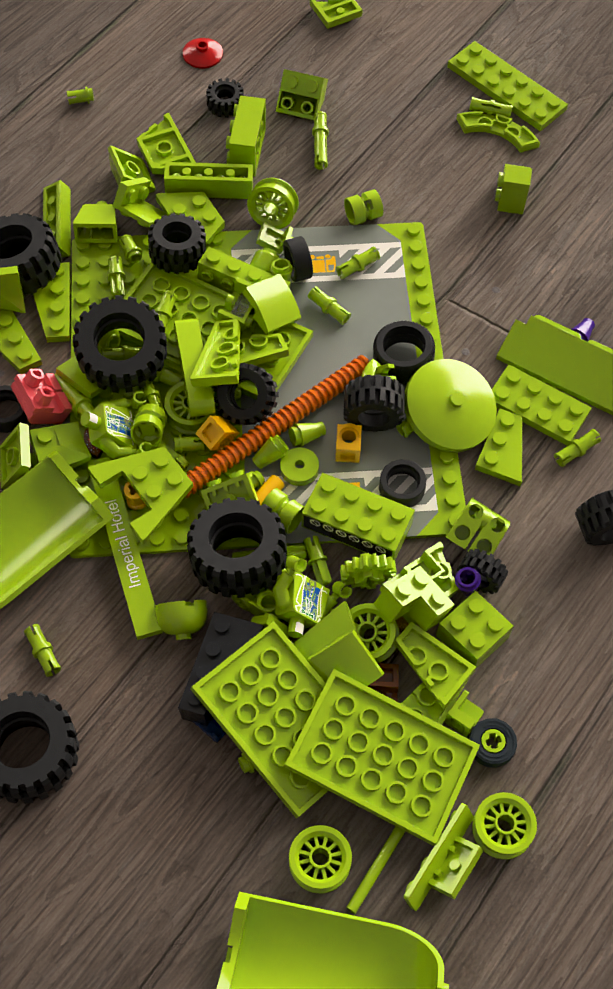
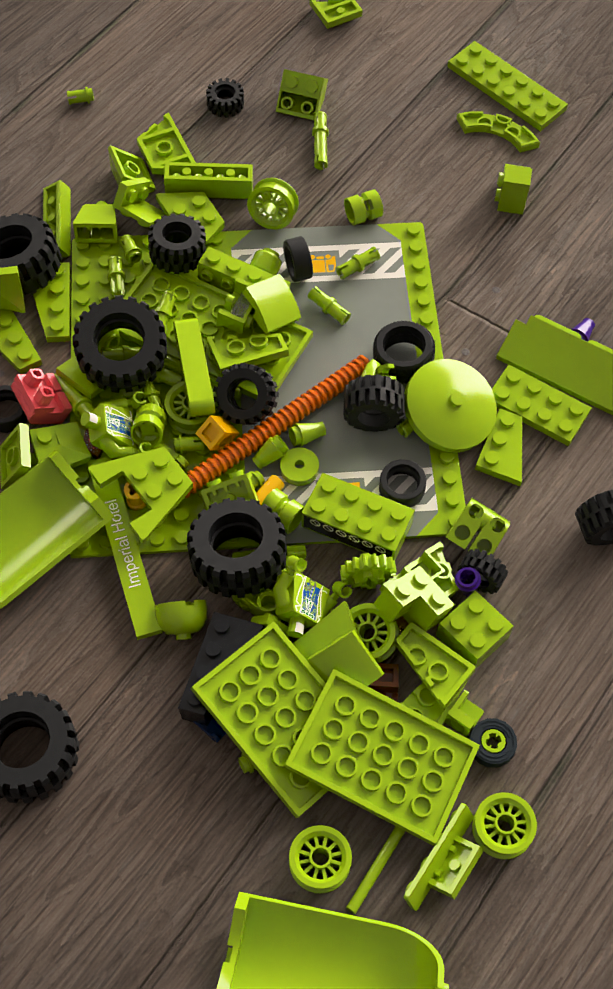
lime pin [24,624,61,677] -> none
red dish [183,38,223,69] -> none
lime wing [190,319,241,387] -> none
lime brick [226,96,266,177] -> none
lime bracket [256,222,293,255] -> none
lime cone [270,258,293,282] -> none
lime axle [303,535,332,586] -> none
yellow brick [335,423,362,463] -> none
lime pin [469,97,513,118] -> none
lime pin [554,429,601,467] -> none

